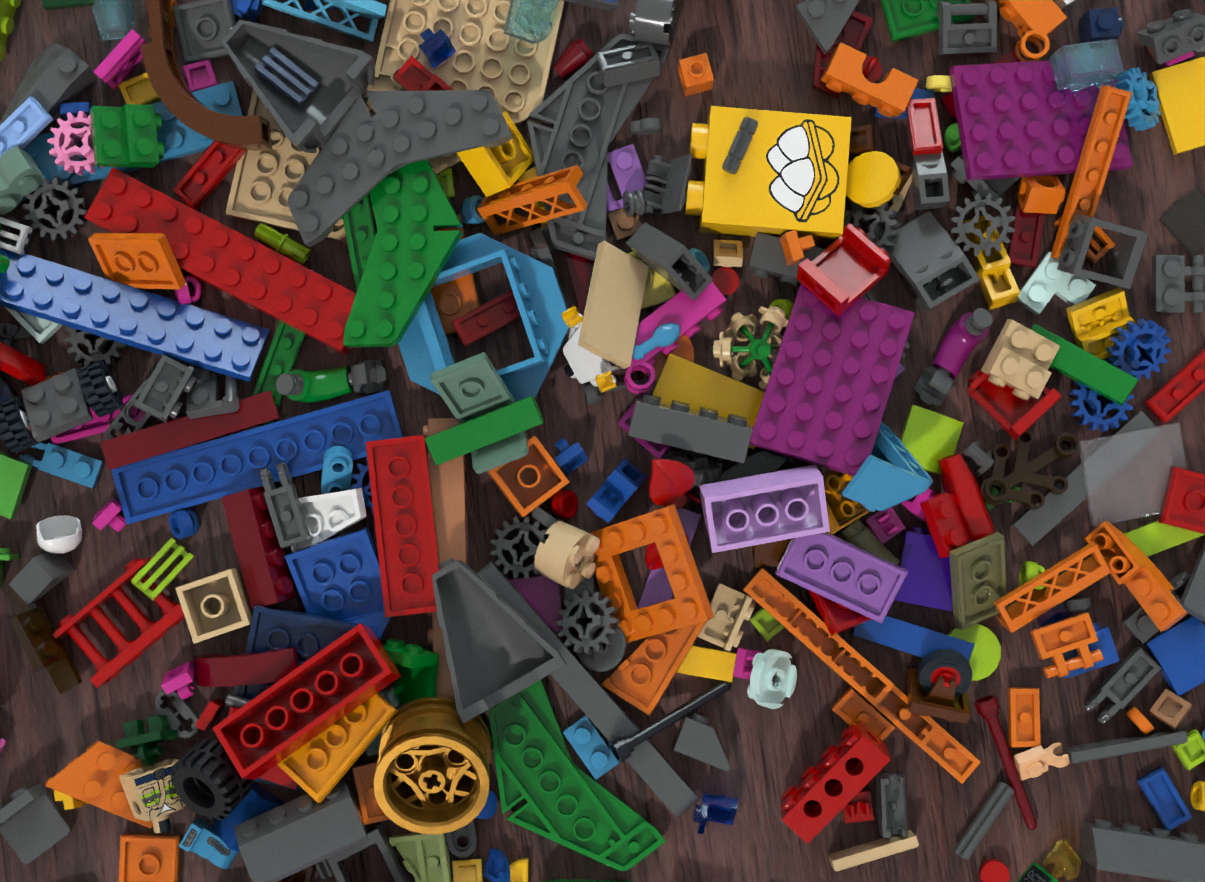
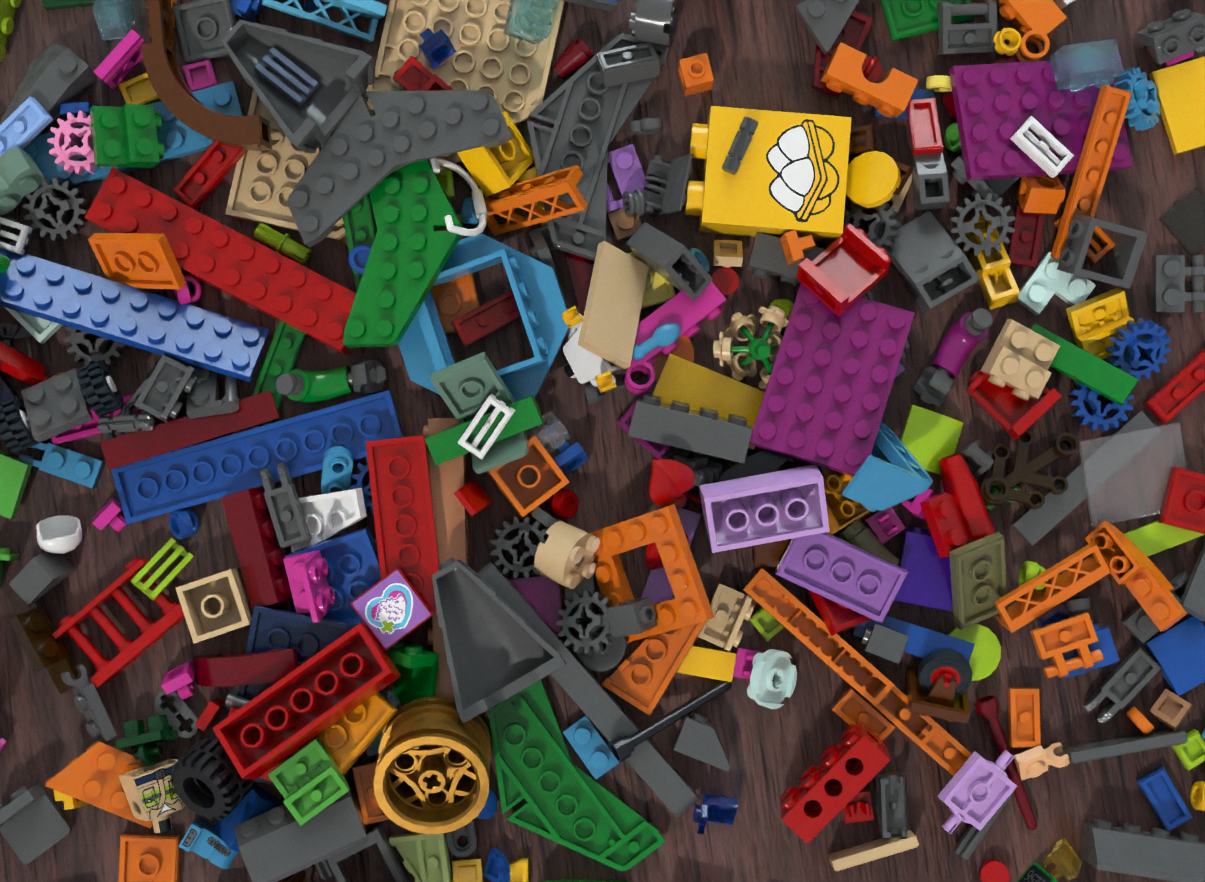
blue brick [586,458,647,523] -> none
dark blue brick [1079,7,1123,48] -> none
none -> dark grey plate [61,665,117,741]
none -> dark grey axle [97,413,155,433]
none -> bright green slope [268,737,350,826]
none -> dark pink bracket [283,550,335,623]
none -> blue tile [349,245,372,274]
none -> tile [350,567,434,651]
none -> white piece [431,157,488,236]
none -> red slope [454,480,494,516]
none -> white tile [458,394,516,460]
none -> clear bracket [529,410,571,453]
none -> dark grey brick [606,597,658,637]
none -> dark grey brick [861,623,909,664]
none -> lavender plate [937,750,1017,834]
none -> yellow plate [993,28,1021,56]
none -> white tile [1010,116,1074,178]

